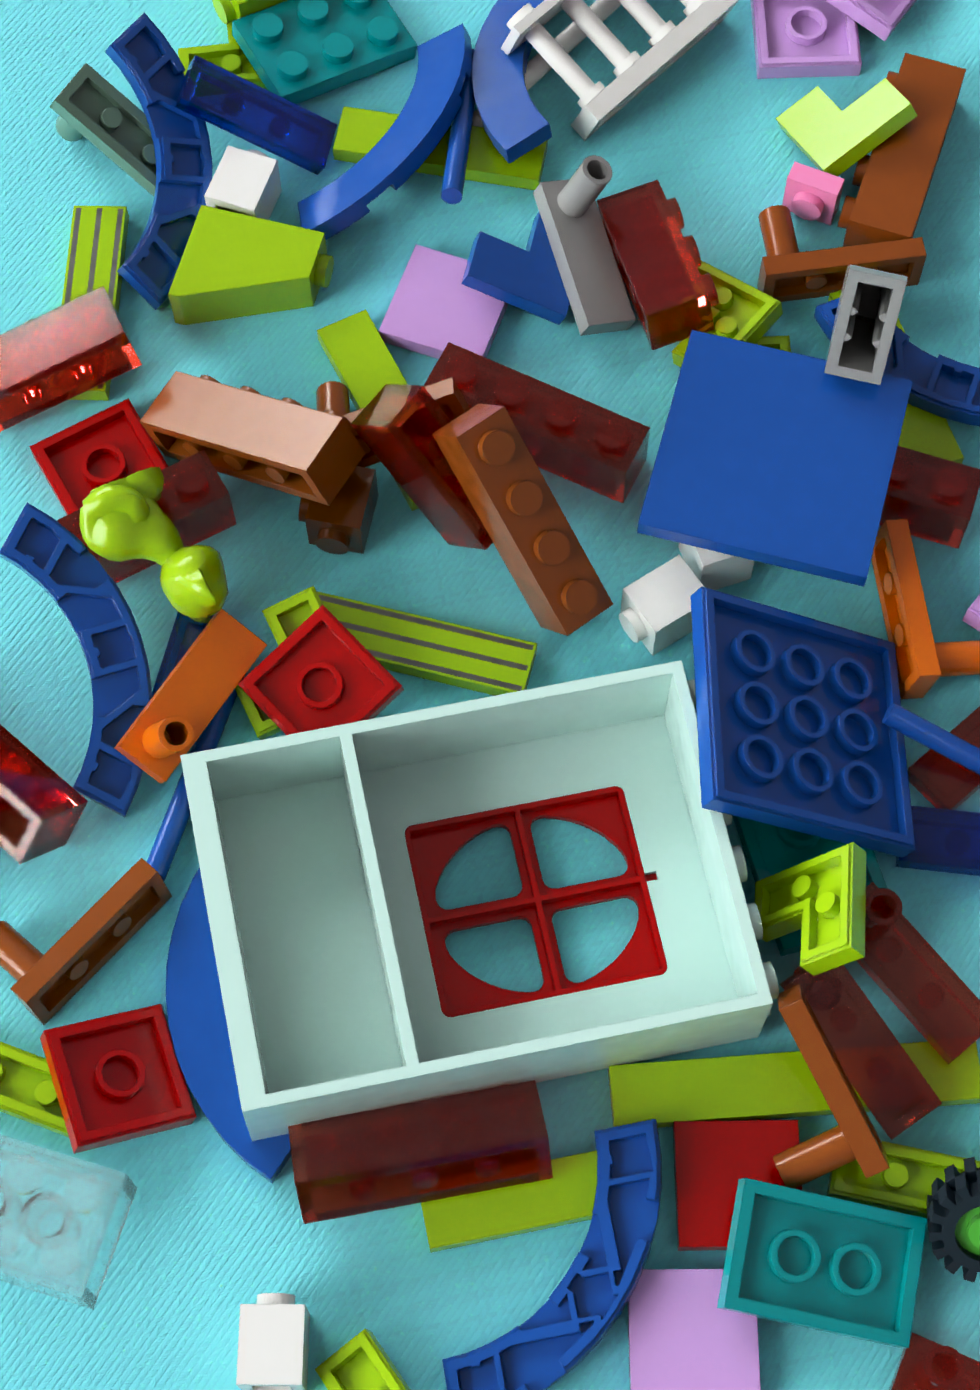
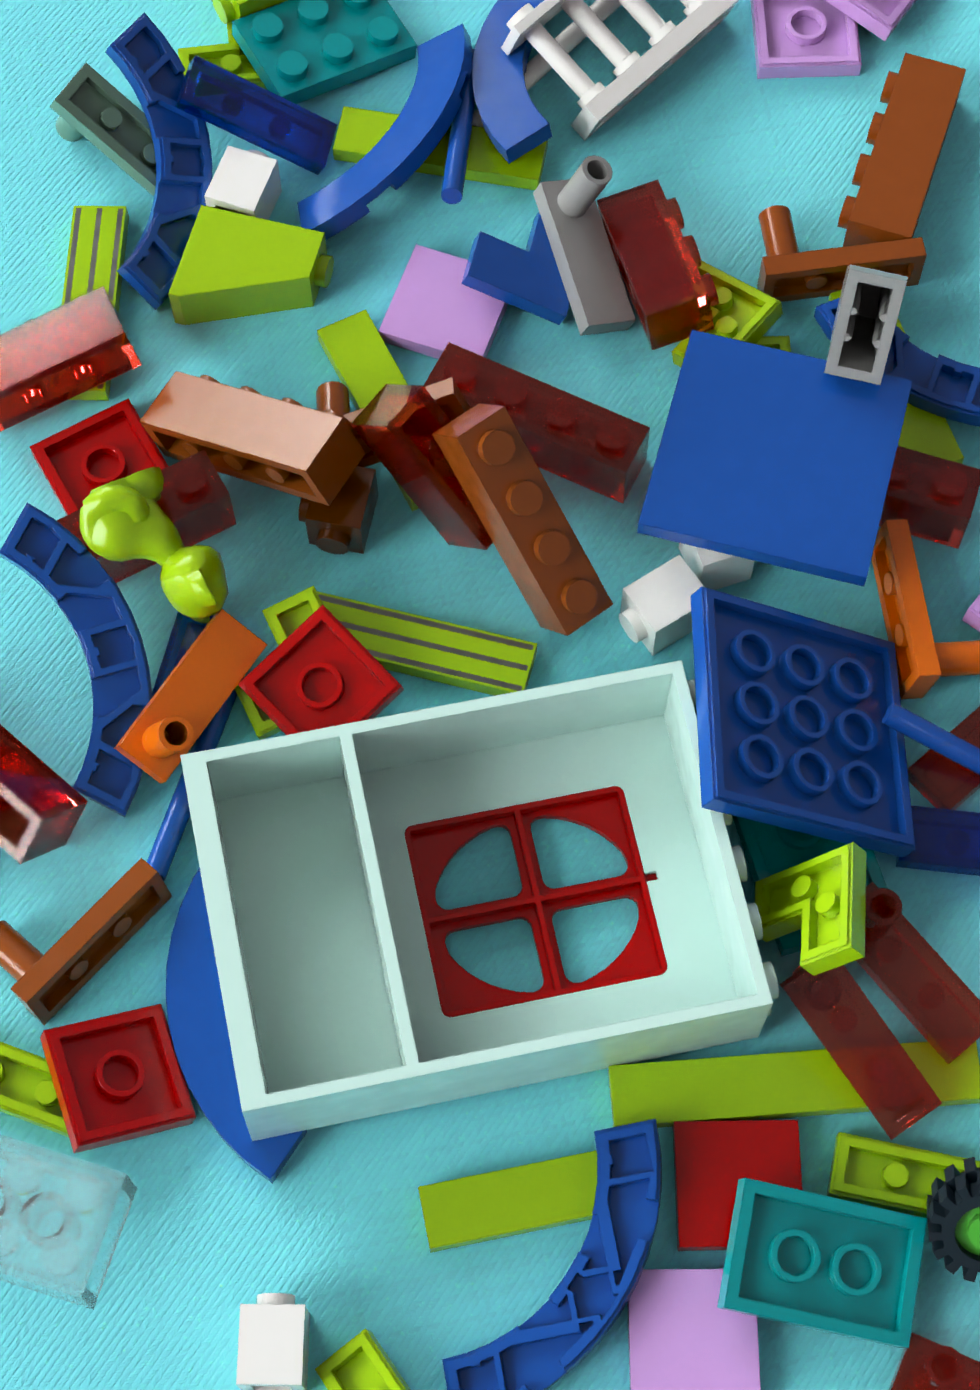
clear red brick [288,1080,553,1224] -> none
dark orange piece [773,984,890,1189] -> none
tile [775,78,917,176] -> none
bright pink plate [782,161,845,226] -> none

